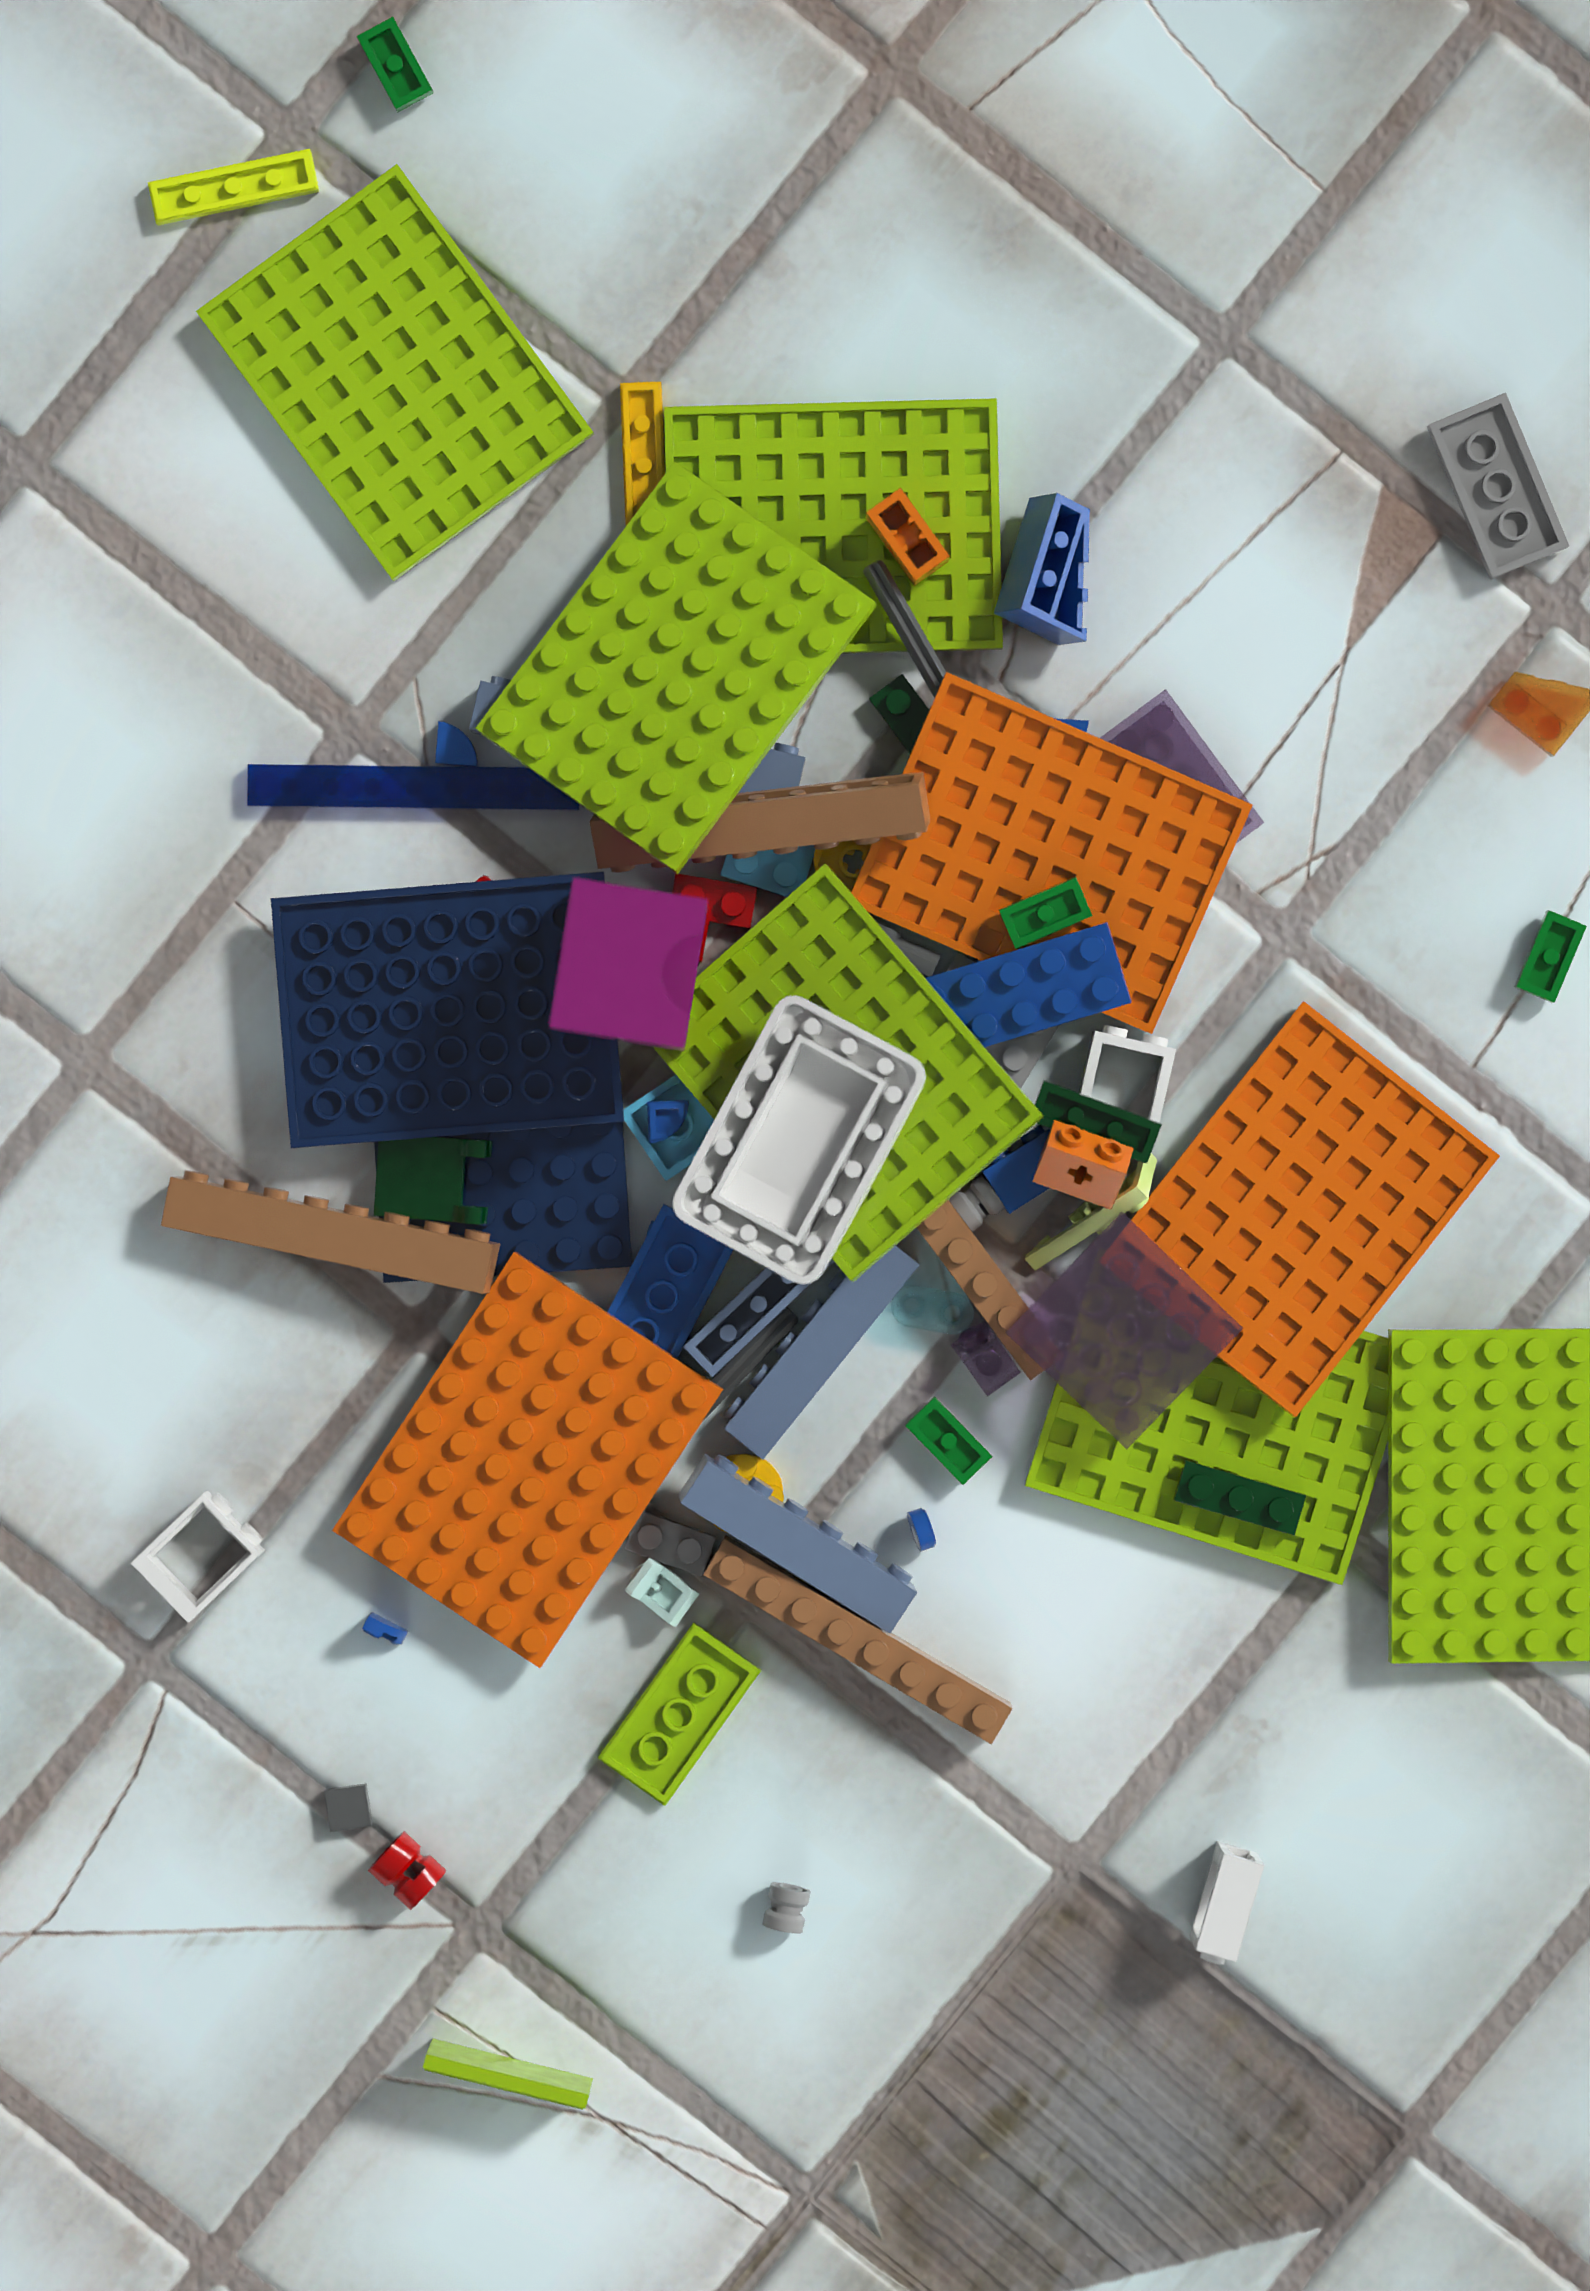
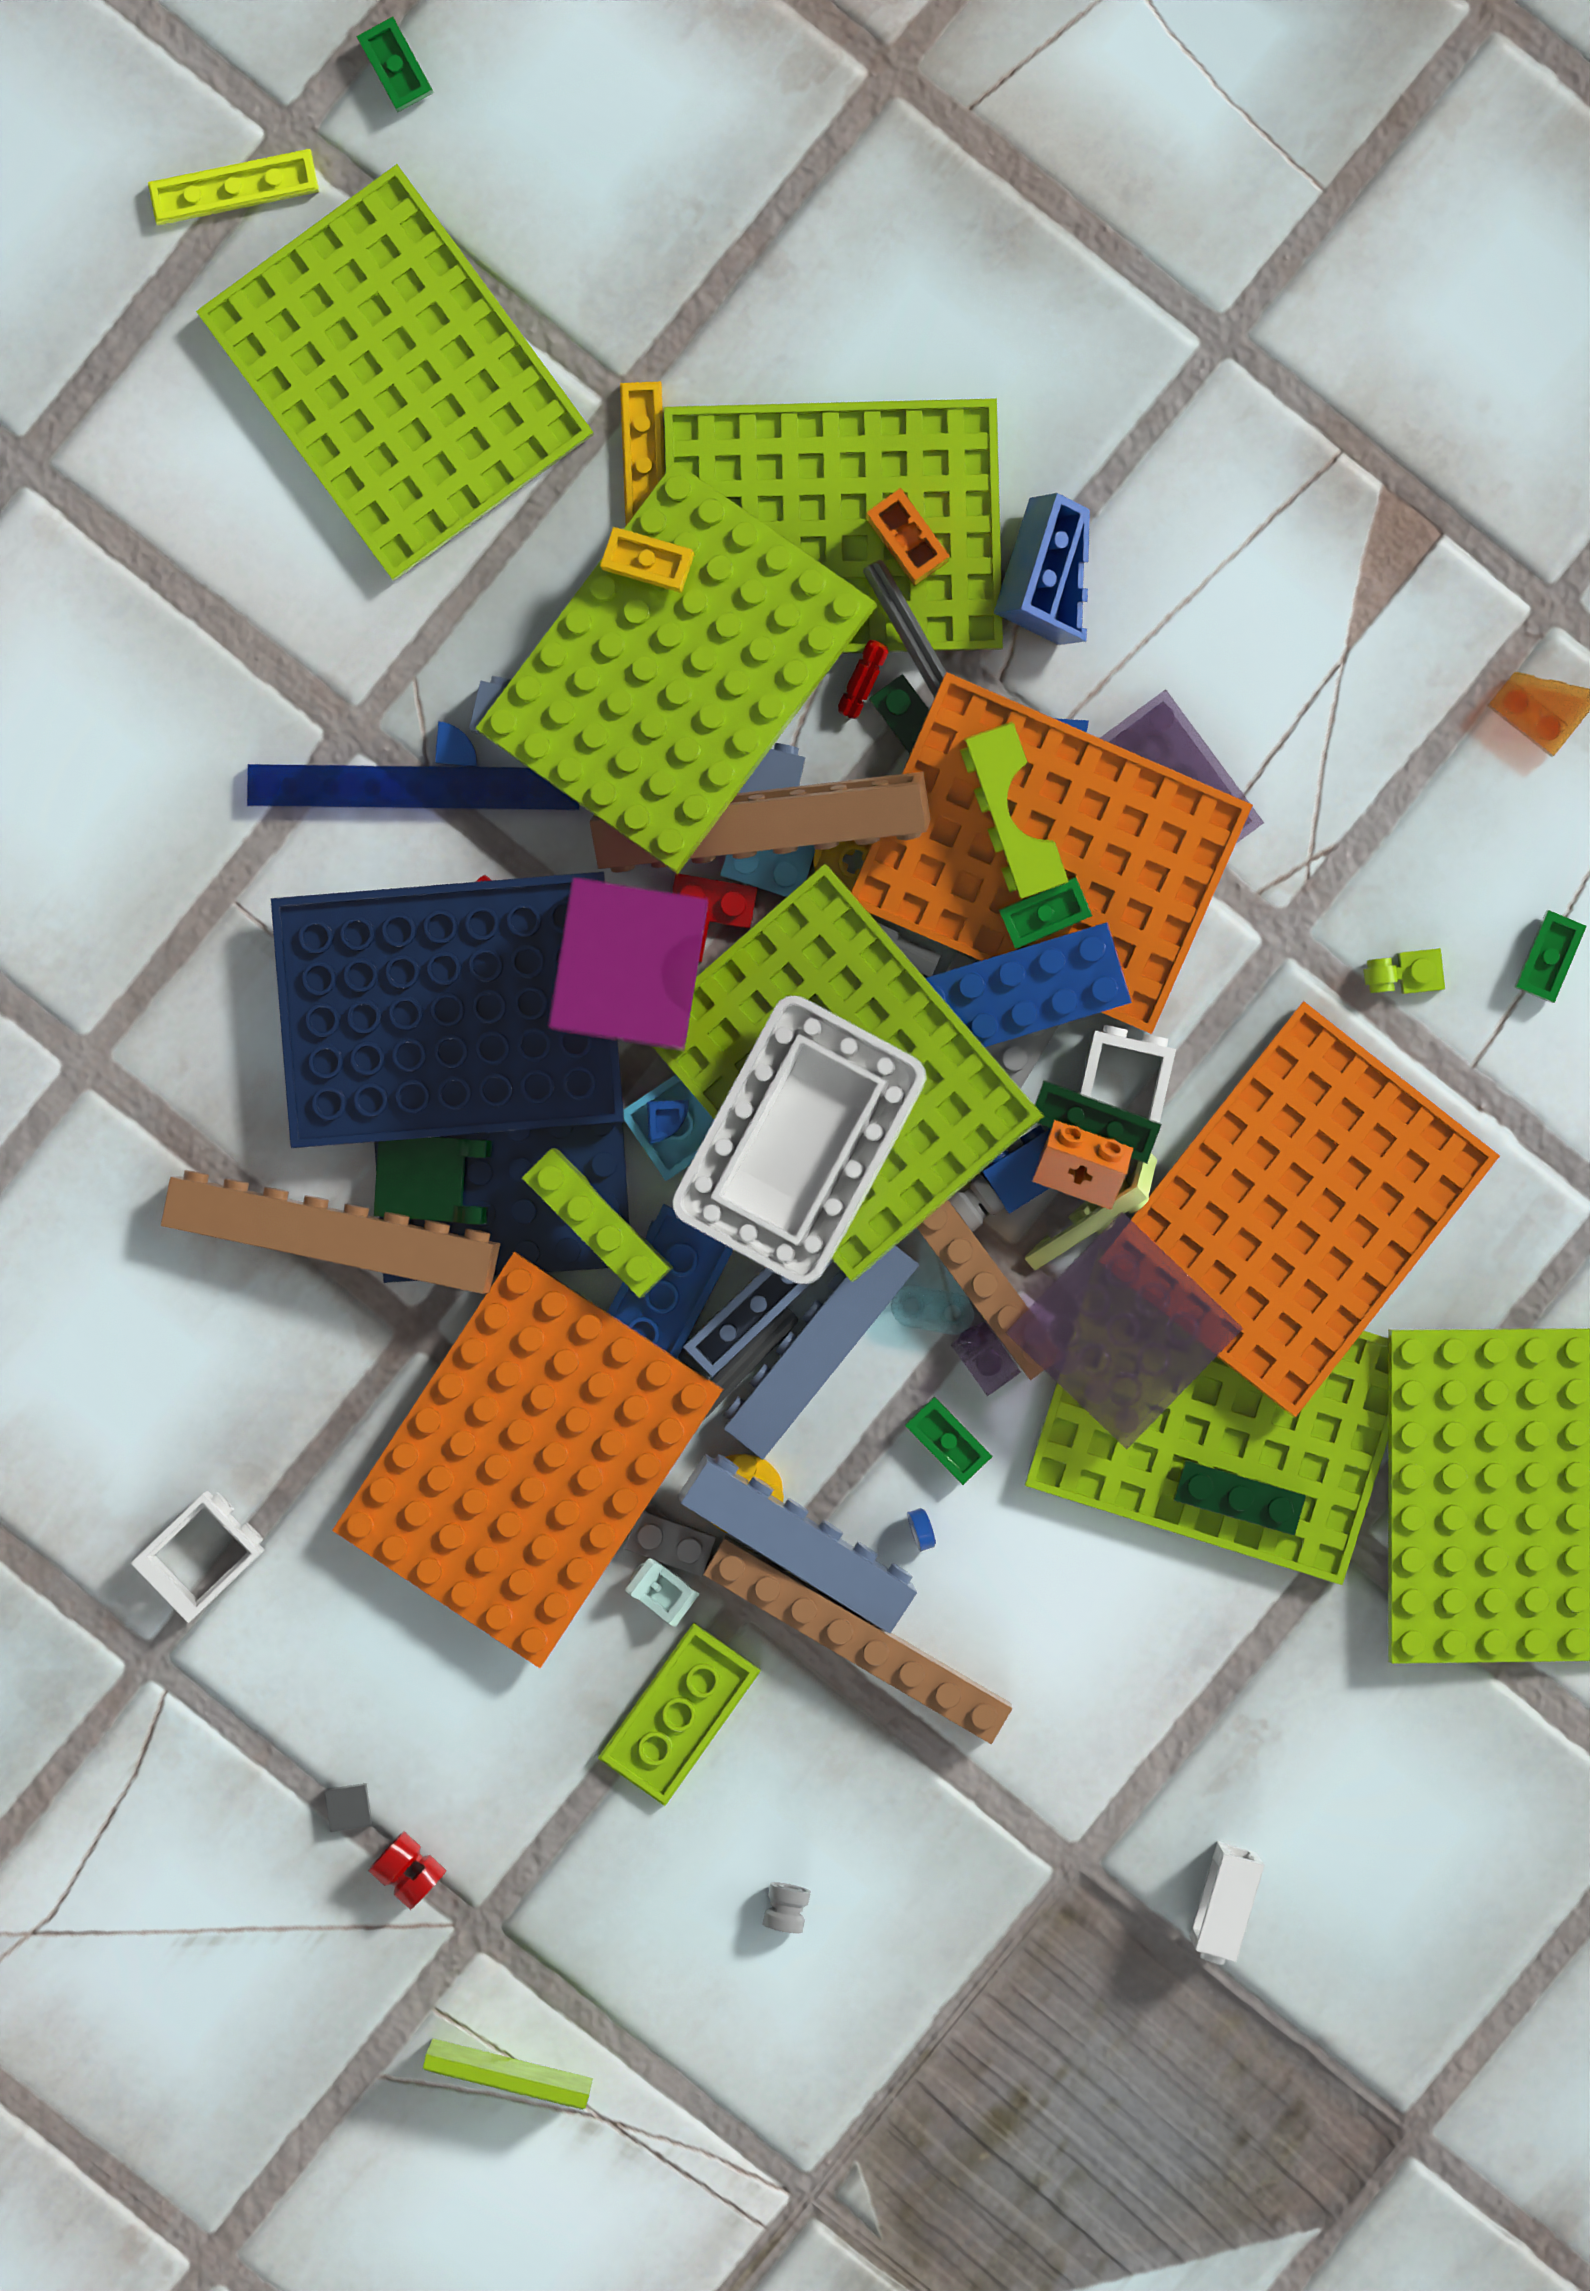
blue tile [362,1612,409,1645] -> none
light grey plate [1427,392,1569,580] -> none
none -> lime arch [522,1148,674,1298]
none -> yellow plate [600,526,694,593]
none -> red axle [838,640,888,719]
none -> lime arch [960,721,1069,899]
none -> lime plate [1363,948,1445,994]

